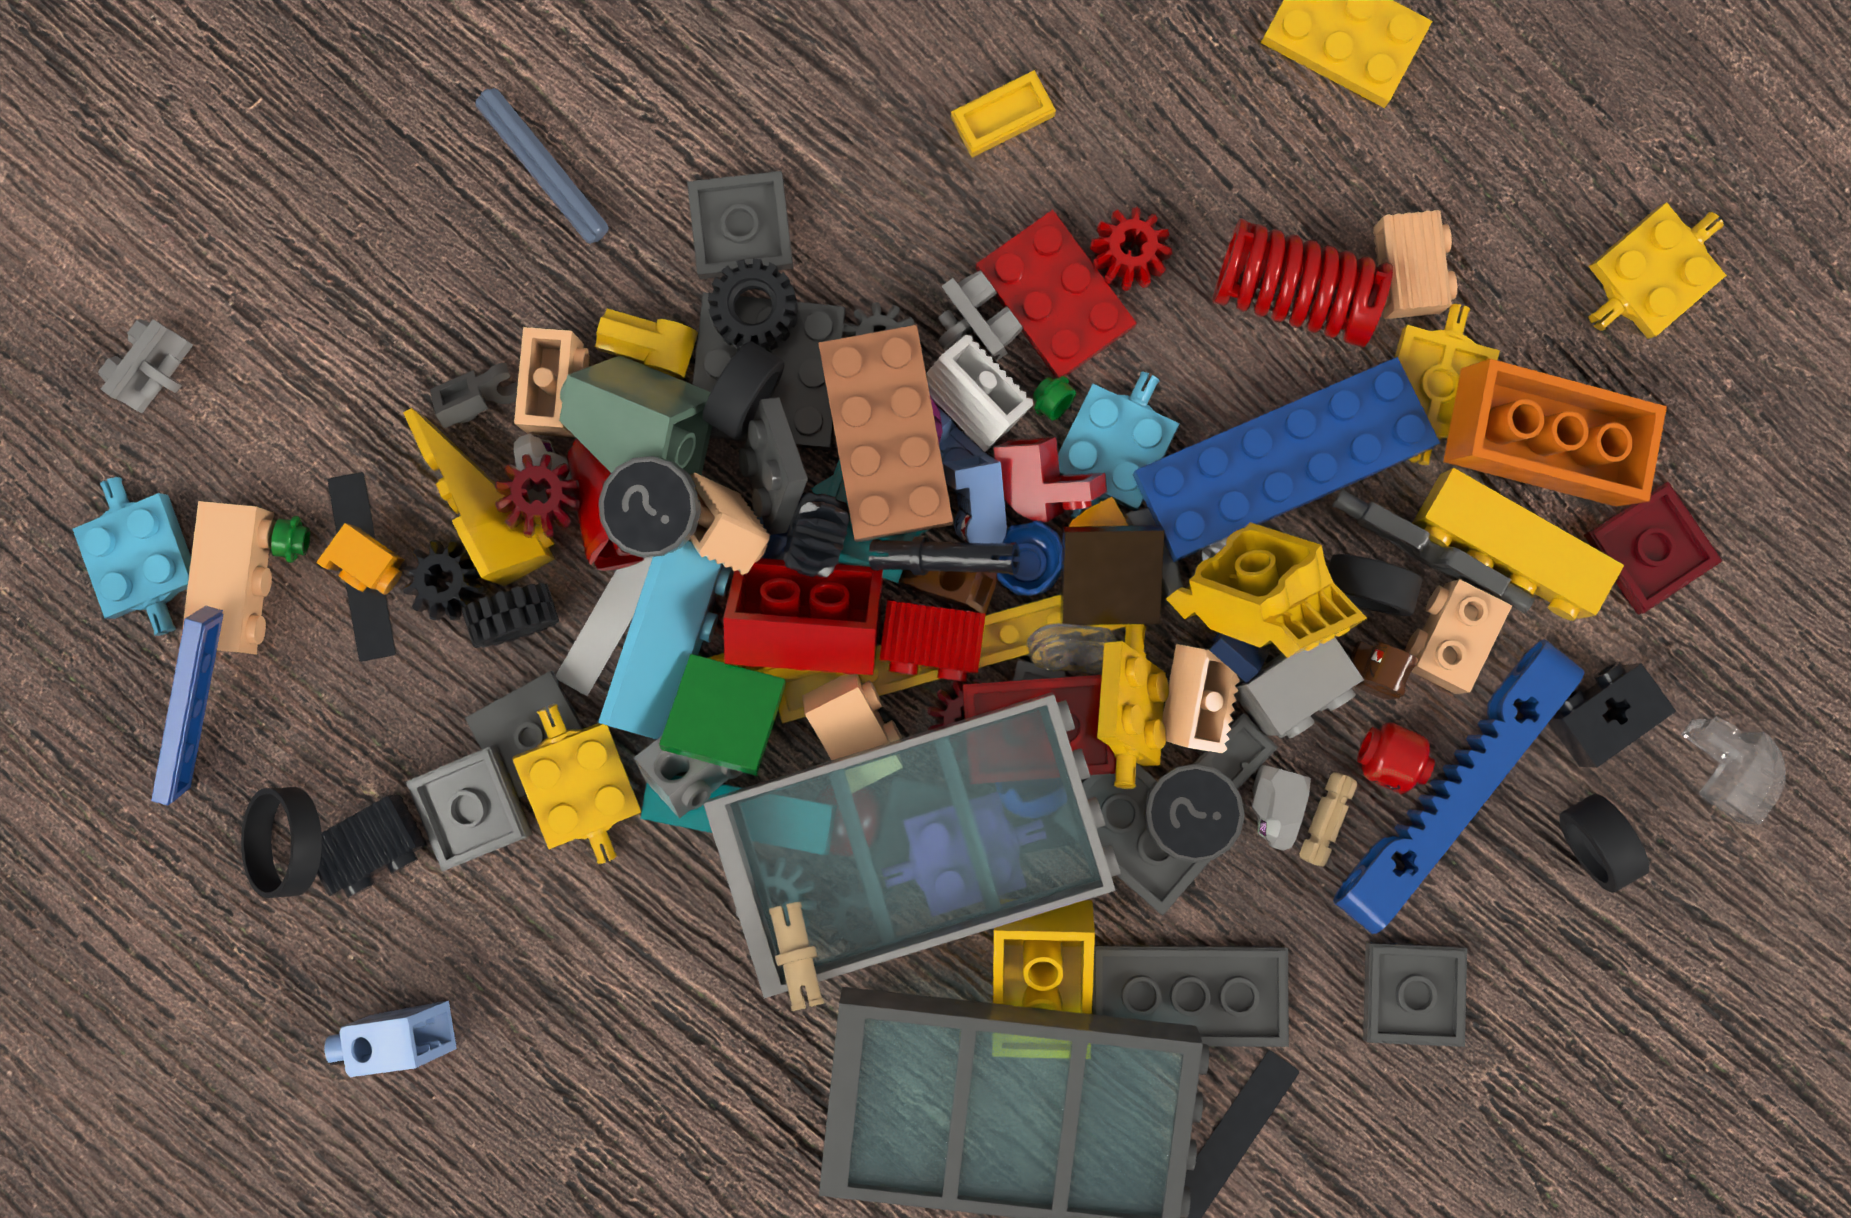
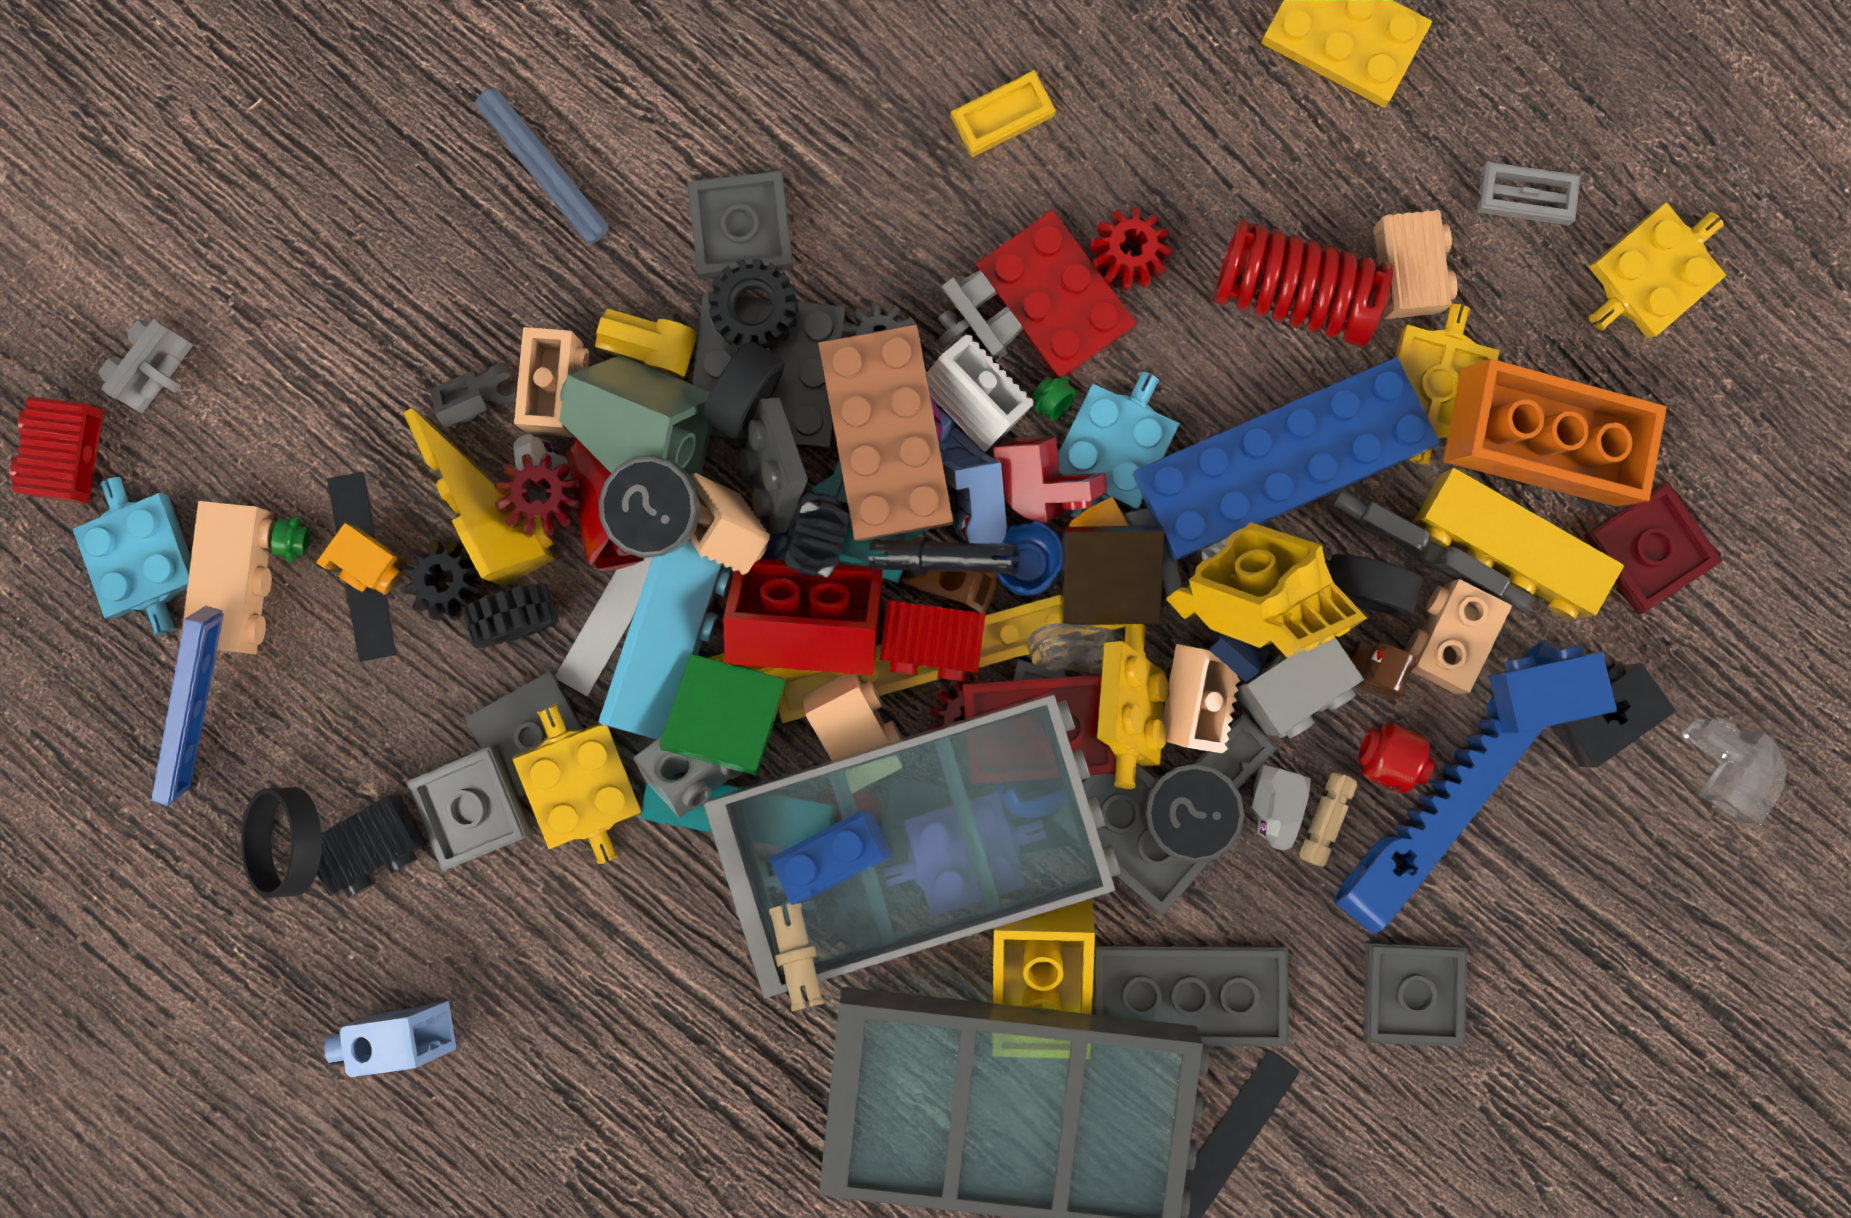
black tyre [1559,793,1650,893] -> none
none -> red brick [10,396,104,504]
none -> blue brick [769,811,893,905]
none -> light grey tile [1476,162,1581,226]
none -> blue brick [1489,646,1617,733]

